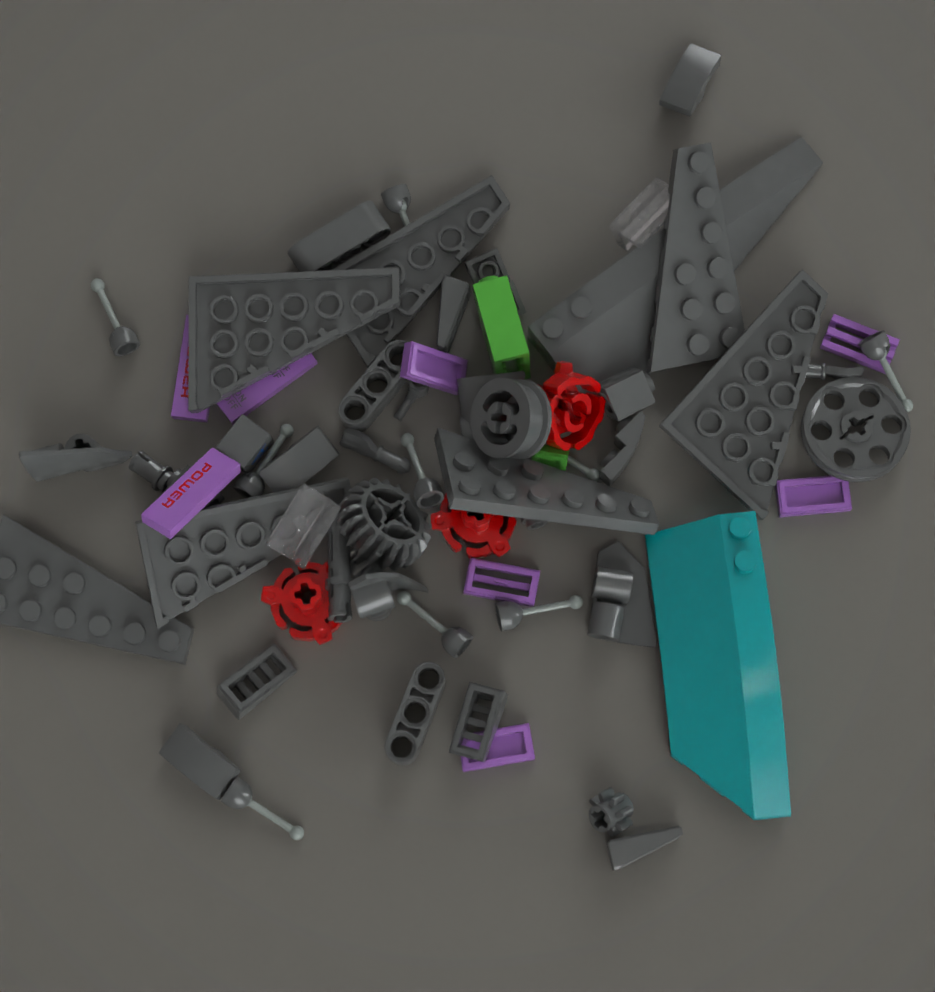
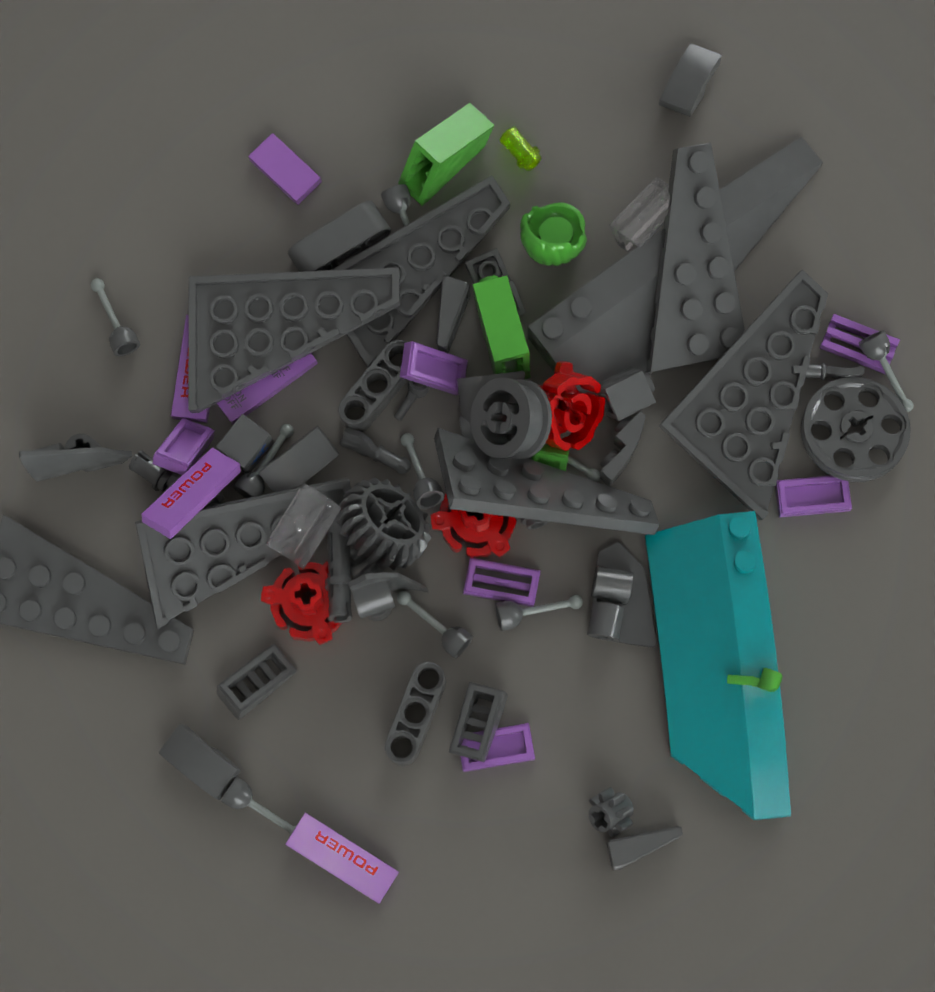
none -> medium lavender tile [152,418,215,475]
none -> medium lavender tile [248,133,322,205]
none -> medium lavender tile [285,812,399,904]
none -> bright green slope [398,103,494,206]
none -> clear neon green pin [499,126,542,171]
none -> bright green piece [520,202,587,266]
none -> bright green hand [727,668,783,692]

